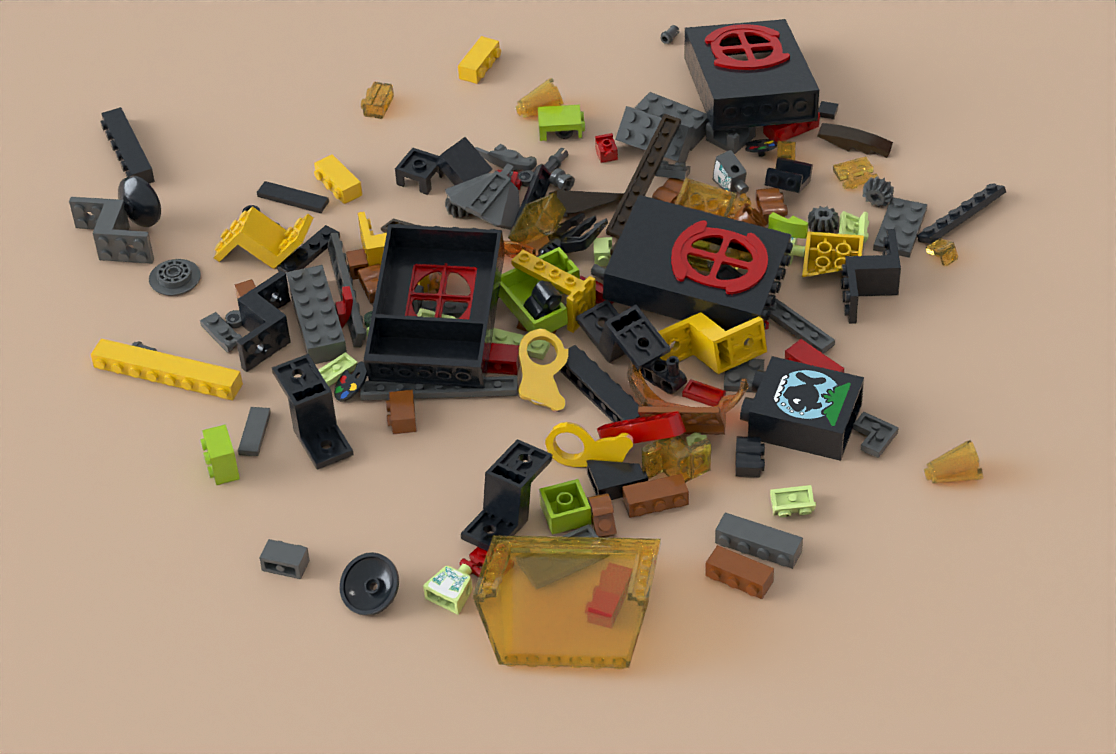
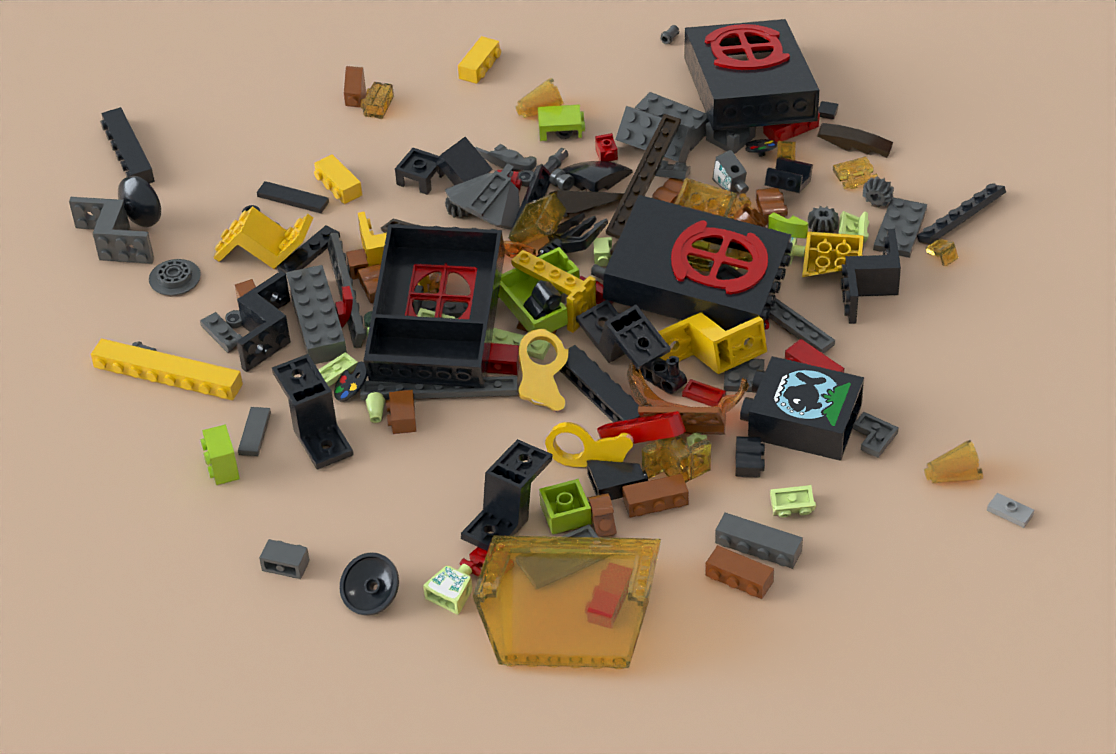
none -> dark orange slope [344,66,367,107]
none -> yellowish green cone [366,392,385,423]
none -> black brick [562,161,633,192]
none -> light grey plate [987,493,1034,528]

